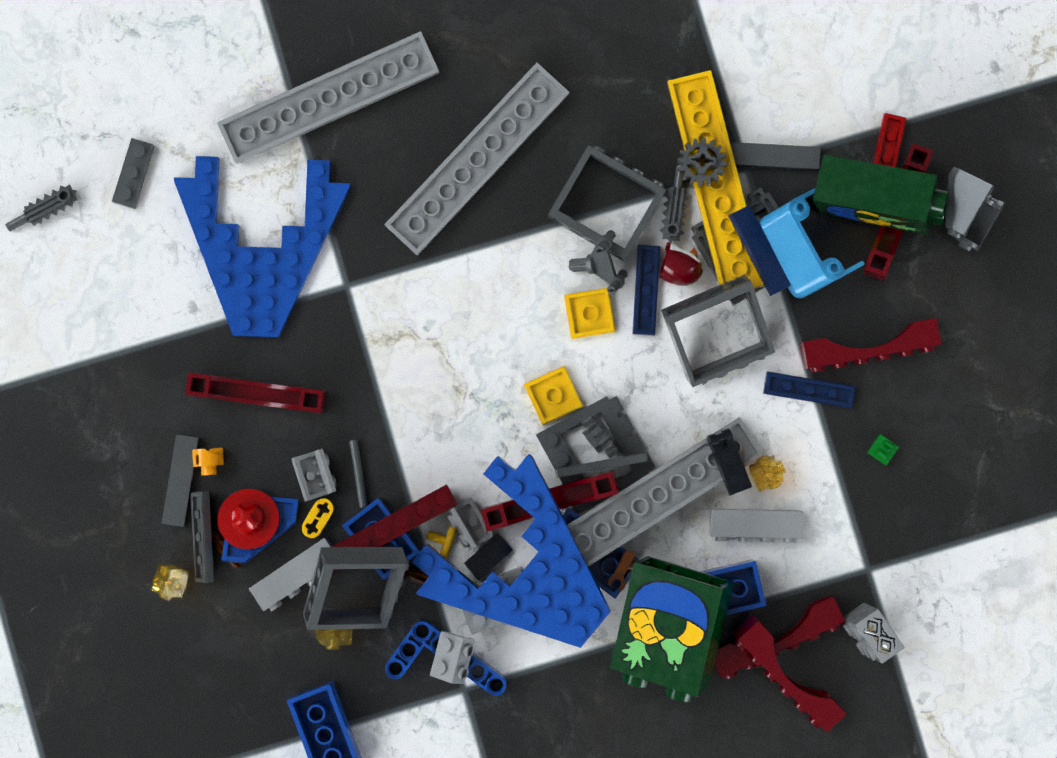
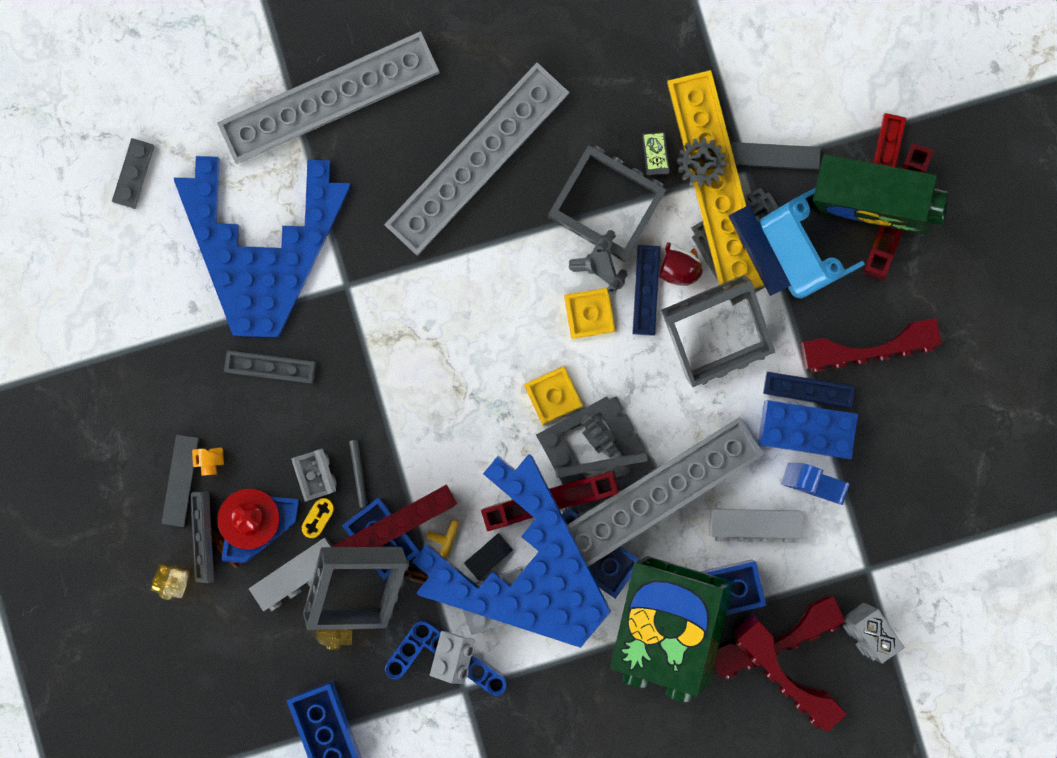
dark grey piece [5,184,78,232] -> none
dark red arch [185,372,327,414] -> none
light grey bracket [447,497,494,550] -> none
reddish brown plate [608,549,637,591] -> none
dark grey piece [660,165,689,243] -> none
black plate [707,428,752,496] -> none
clear yellow brick [749,455,786,492] -> none
green tile [866,434,899,466] -> none
dark grey windscreen [945,167,1005,252] -> none
none -> dark grey tile [224,350,317,384]
none -> tile [642,132,669,175]
none -> blue brick [758,400,858,459]
none -> blue beam [781,463,850,505]

